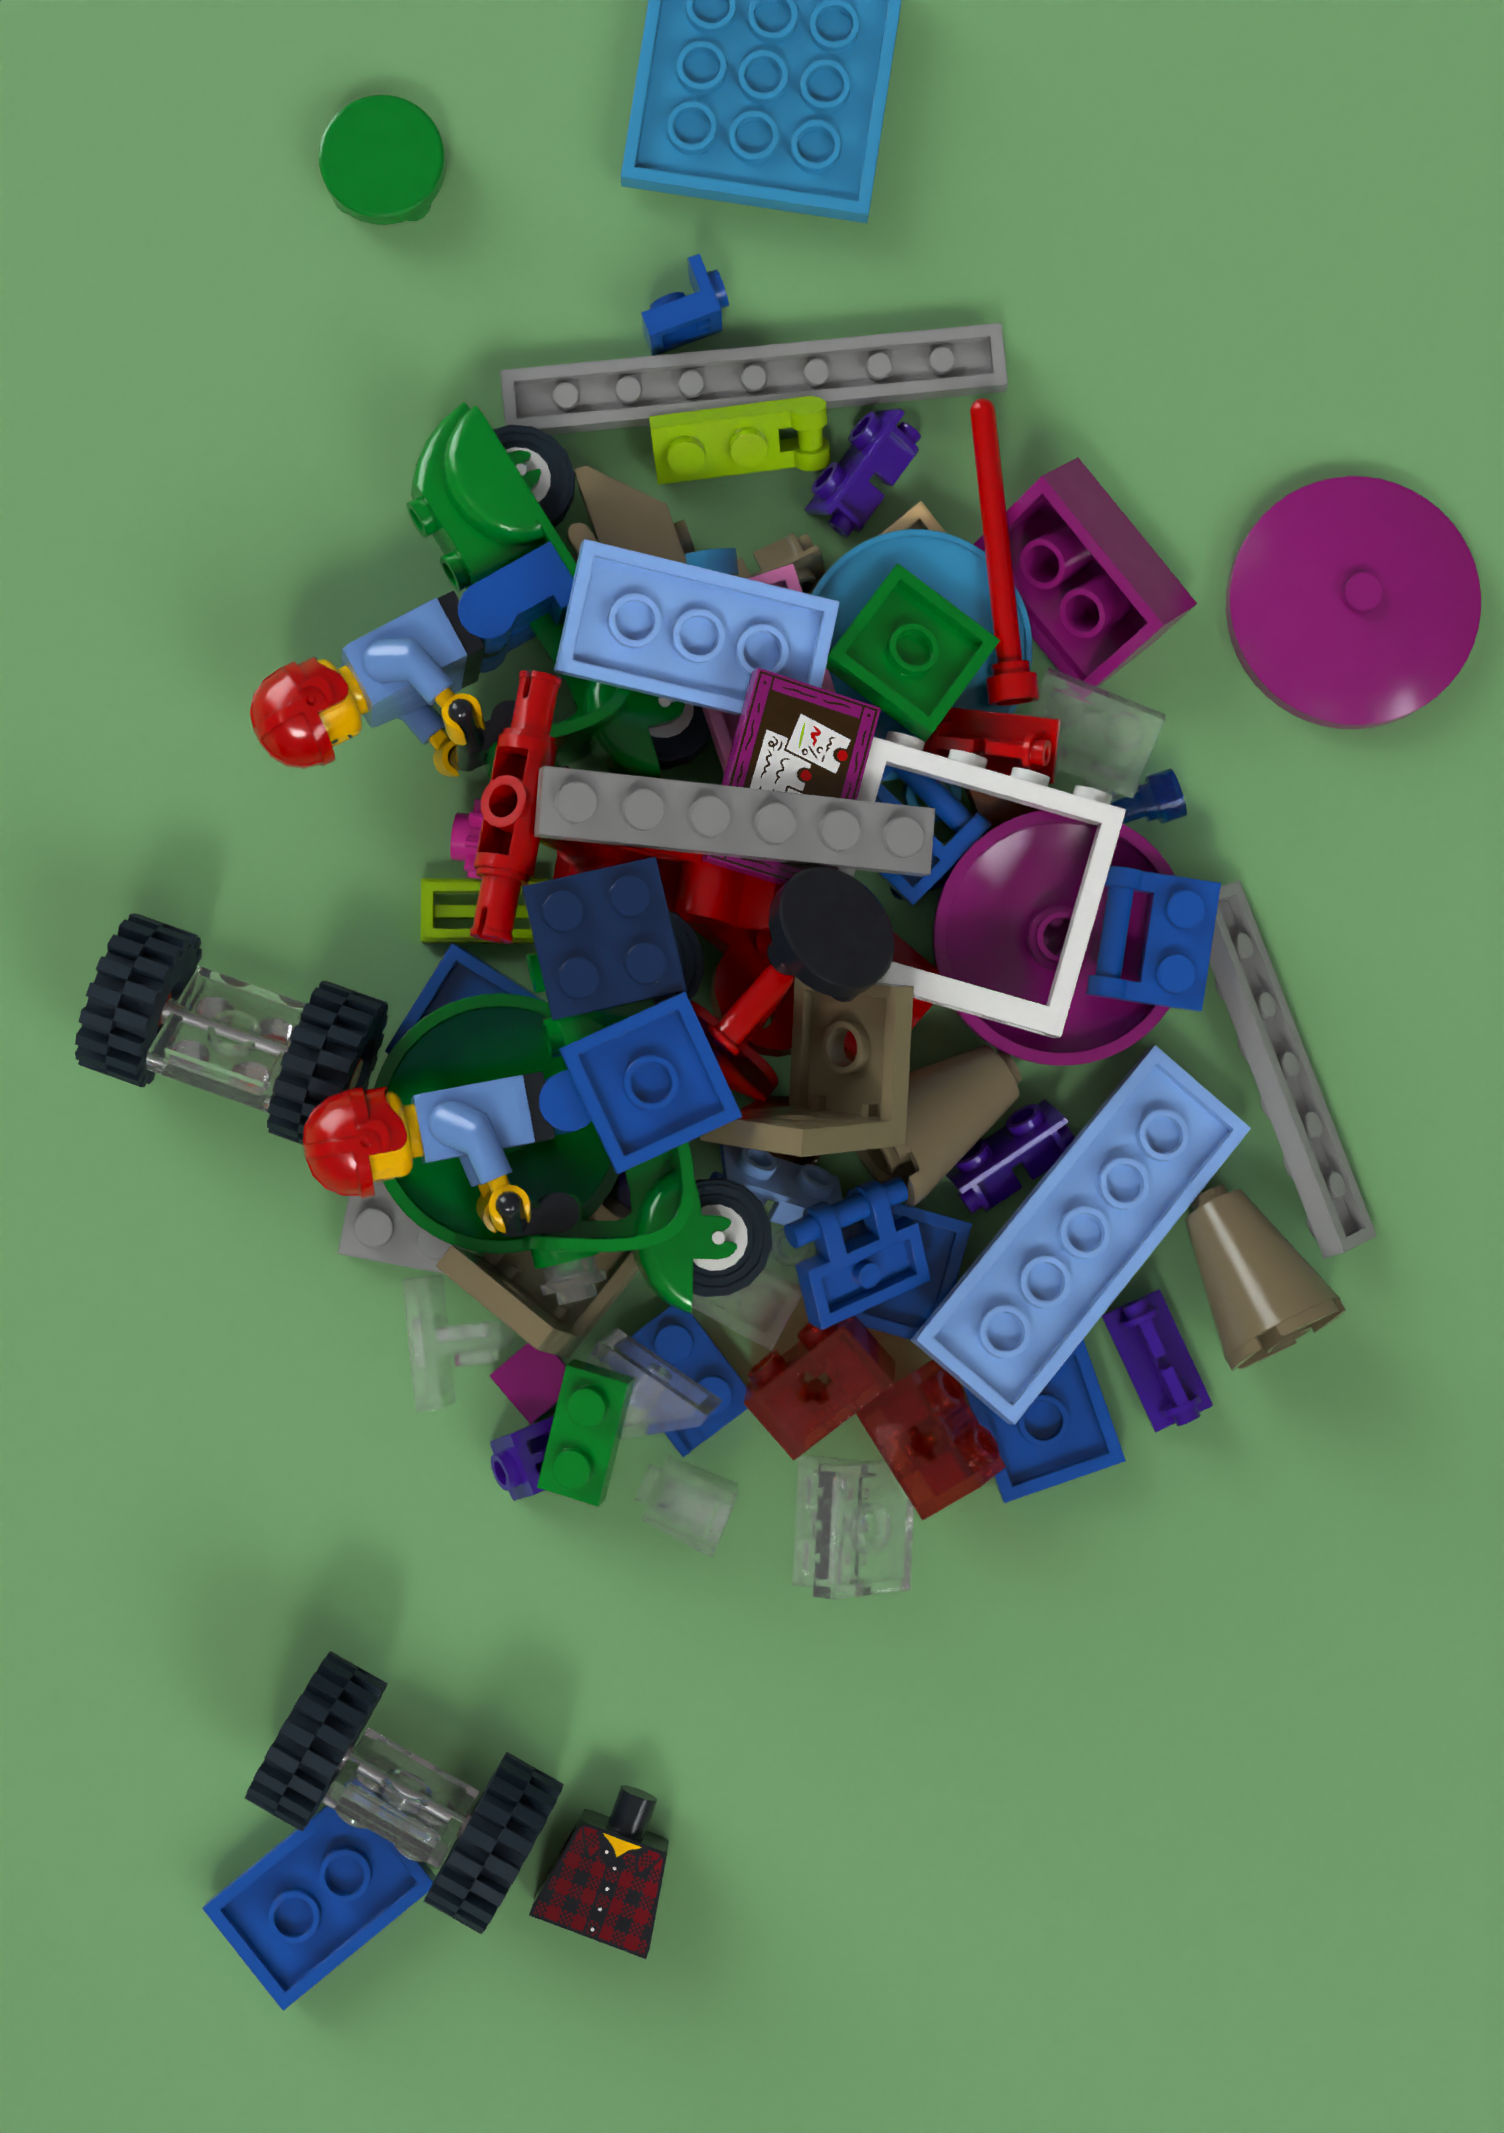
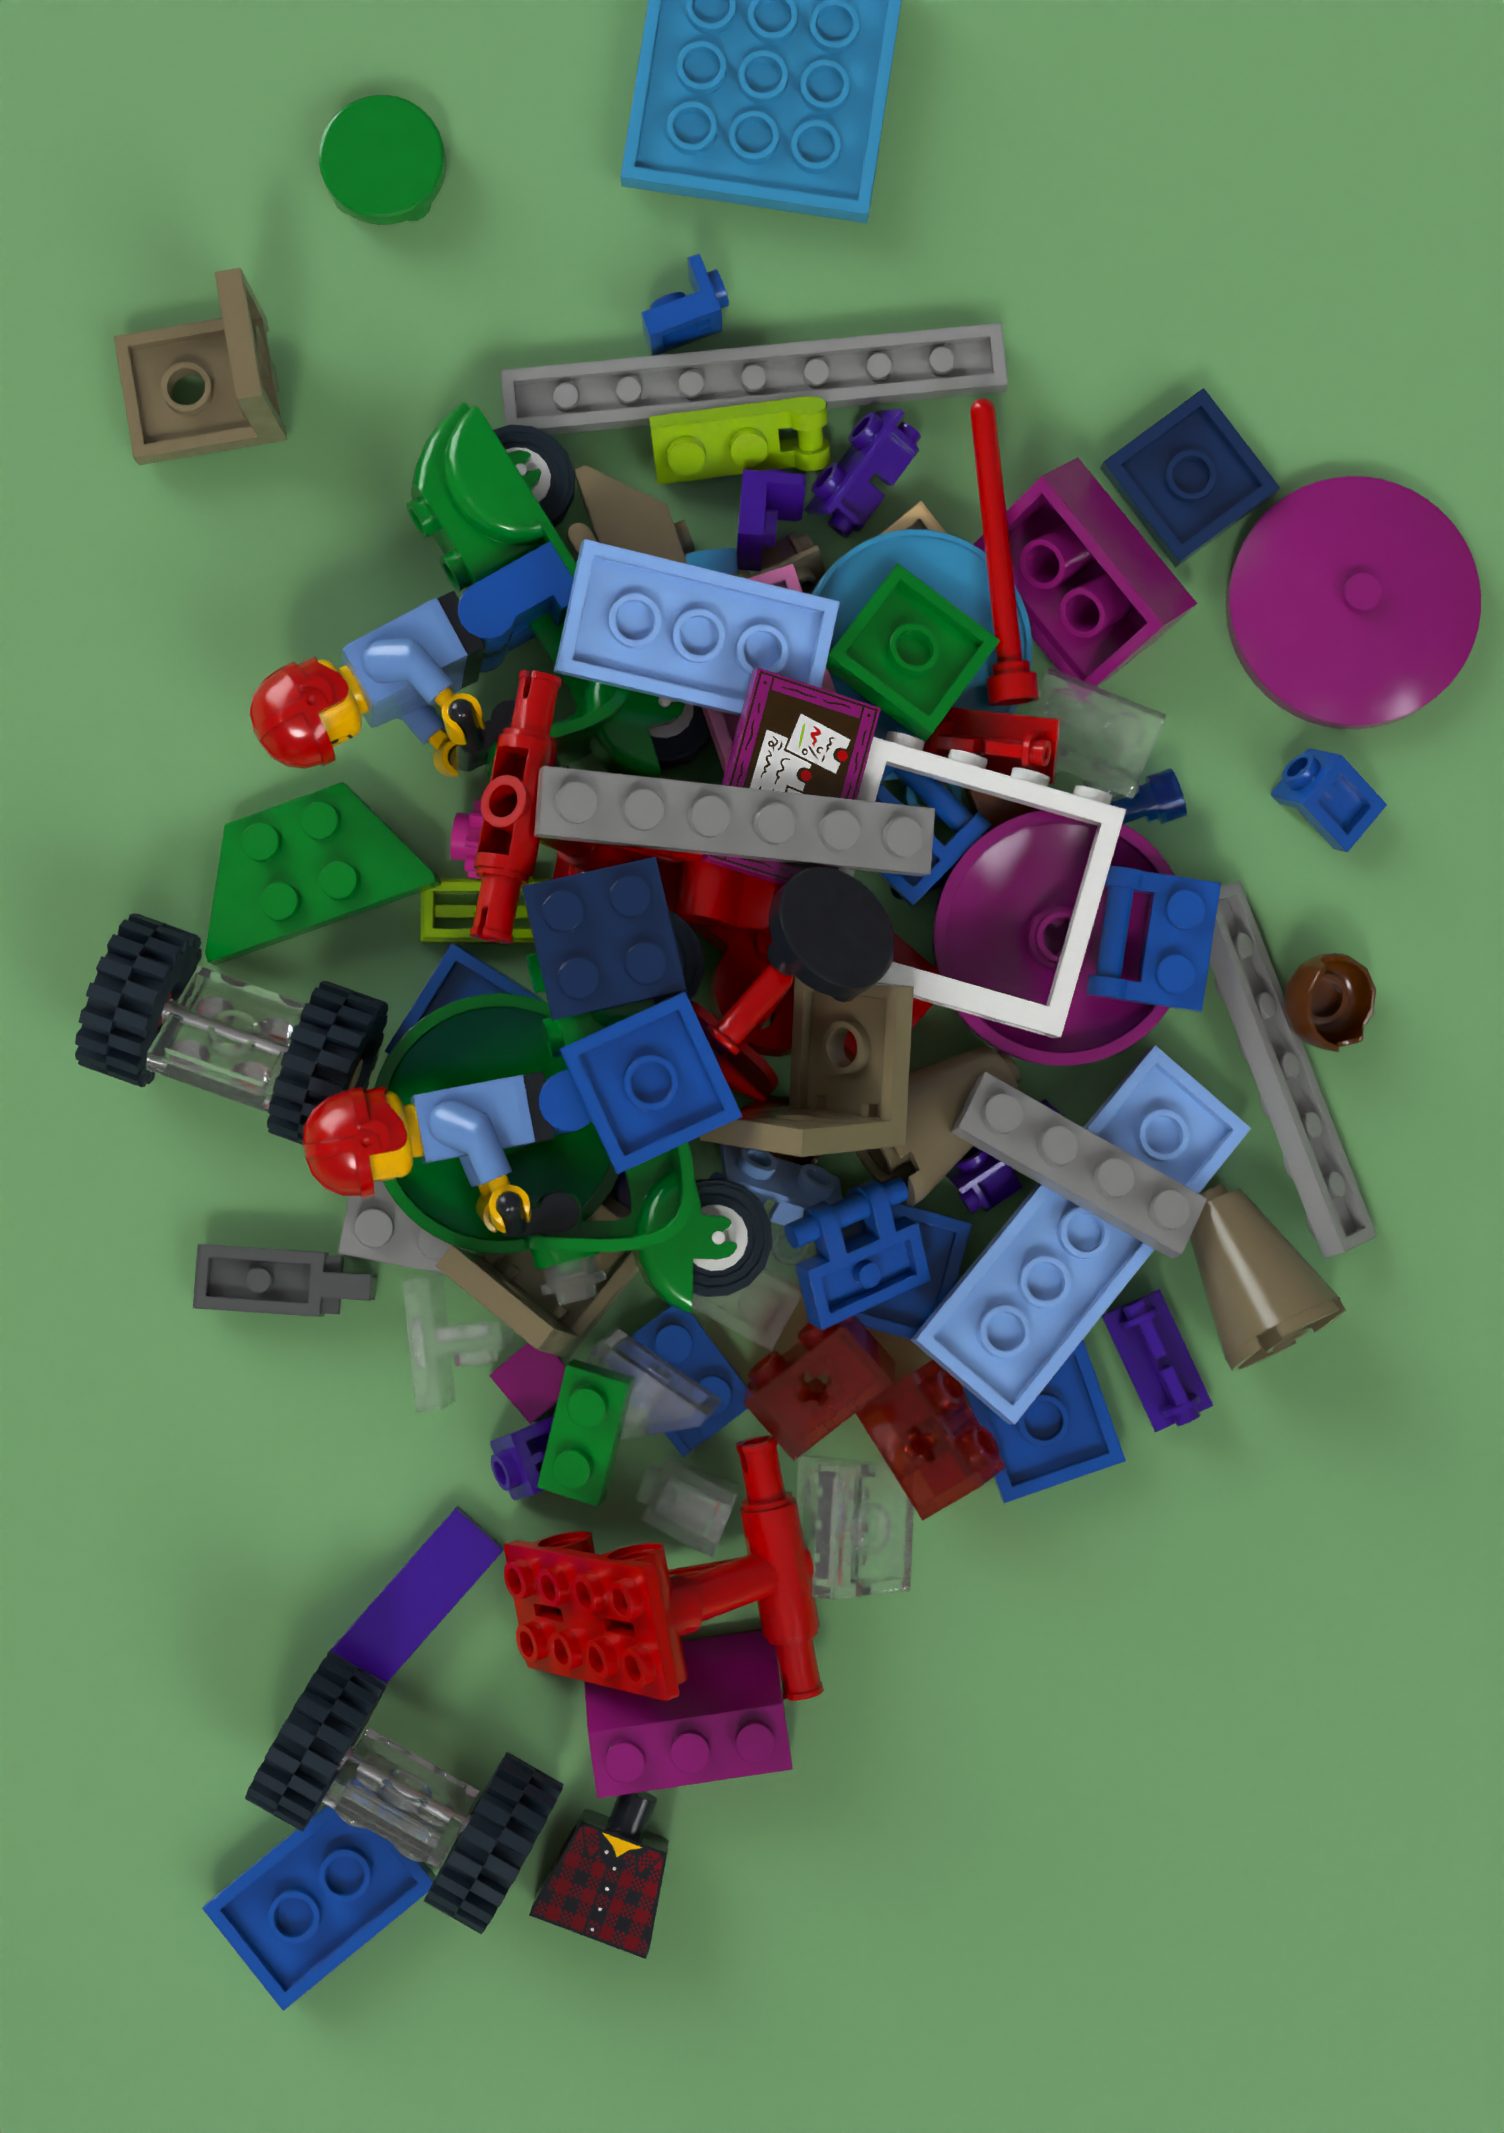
none -> dark tan bracket [114,268,287,465]
none -> dark grey hinge [193,1244,377,1317]
none -> green wing [205,782,441,965]
none -> dark purple tile [327,1506,504,1683]
none -> red plate [504,1435,824,1701]
none -> magenta slope [584,1629,793,1799]
none -> dark purple bracket [736,469,806,571]
none -> light grey plate [950,1072,1207,1259]
none -> dark blue plate [1100,388,1280,568]
none -> blue bracket [1271,748,1387,853]
none -> reddish brown hair [1283,953,1376,1052]

